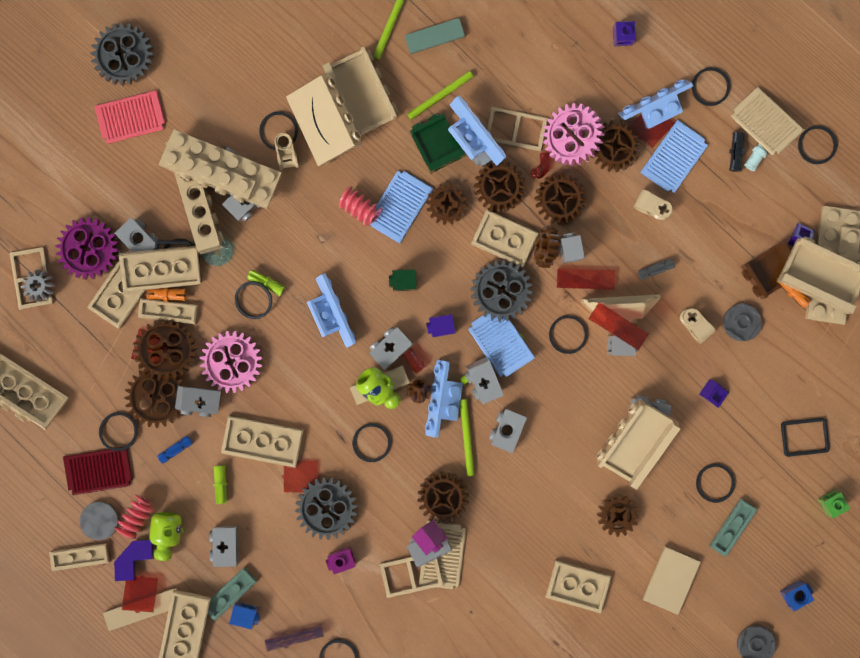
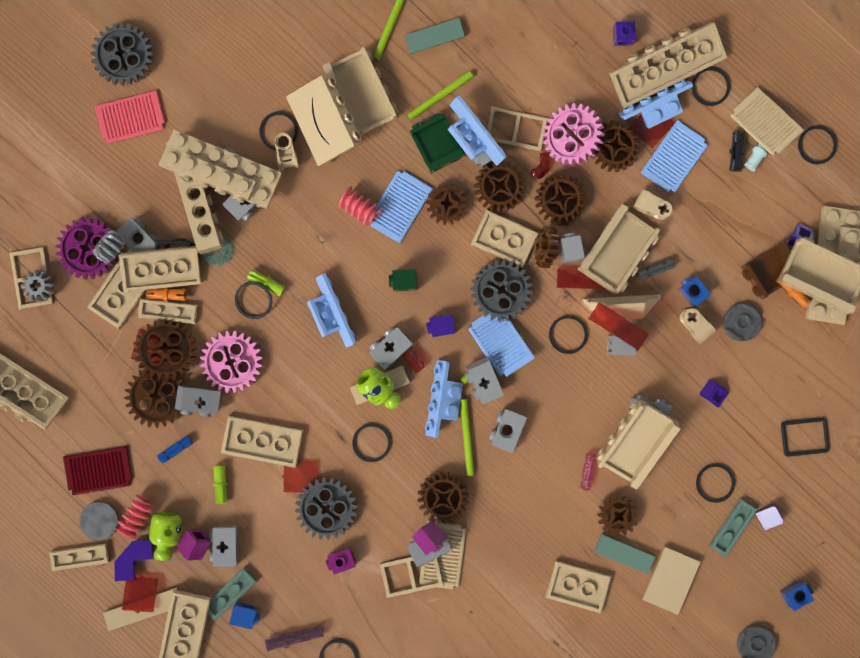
black piece [99,412,138,451] -> none
reddish brown gear [407,379,431,403] -> none
bright green brick [818,490,850,519] -> none
none -> light grey gear [93,230,125,264]
none -> magenta brick [177,529,211,561]
none -> tan panel [577,203,660,295]
none -> clear pink axle [580,453,597,491]
none -> sand green tile [594,534,655,574]
none -> tan plate [609,22,727,108]
none -> blue brick [678,276,711,307]
none -> slope [755,504,784,530]

